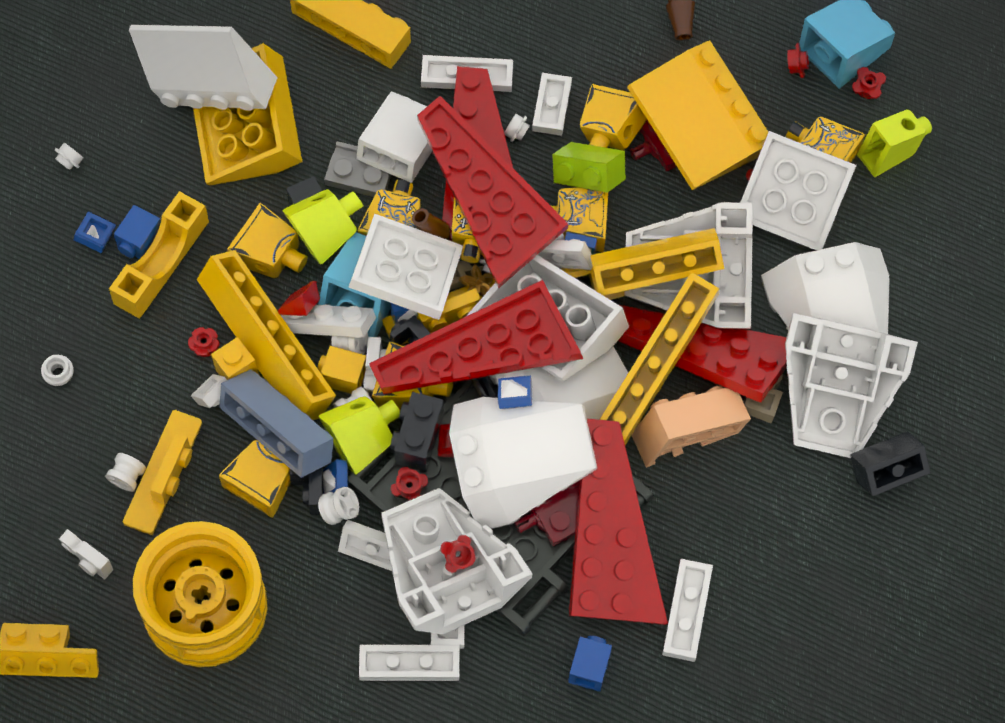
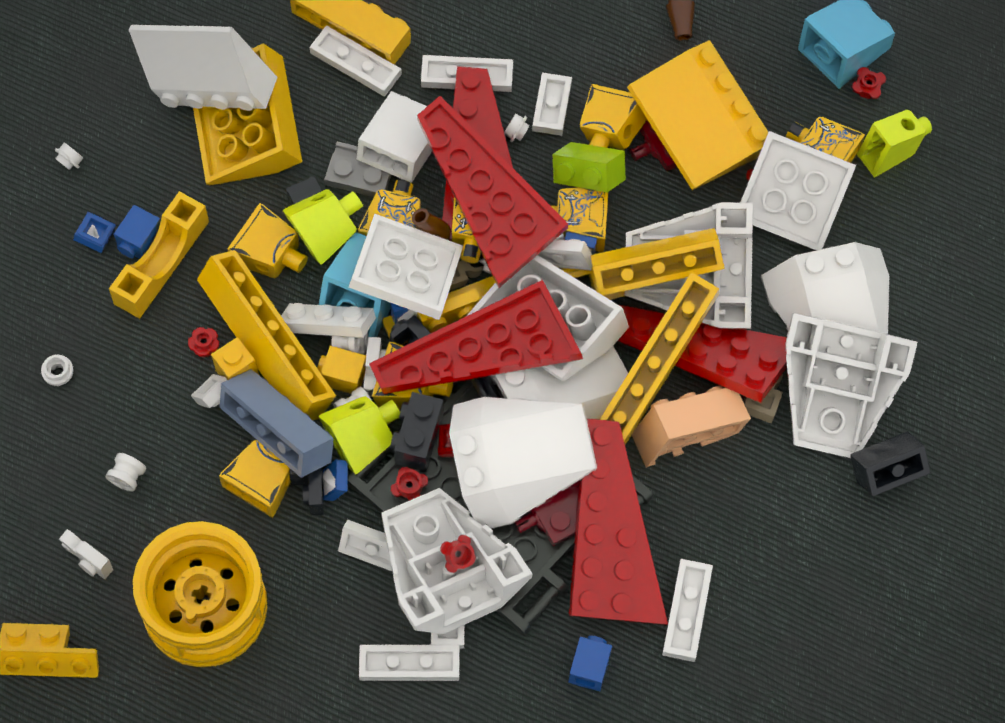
yellow bracket [123,410,202,535] -> none
red slope [278,281,320,316] -> none
white wheel [318,487,359,525] -> none
pearl gold plant [458,264,494,297] -> none
blue tile [498,375,532,409] -> none
red plate [787,43,809,78] -> none
none -> white plate [309,25,402,97]

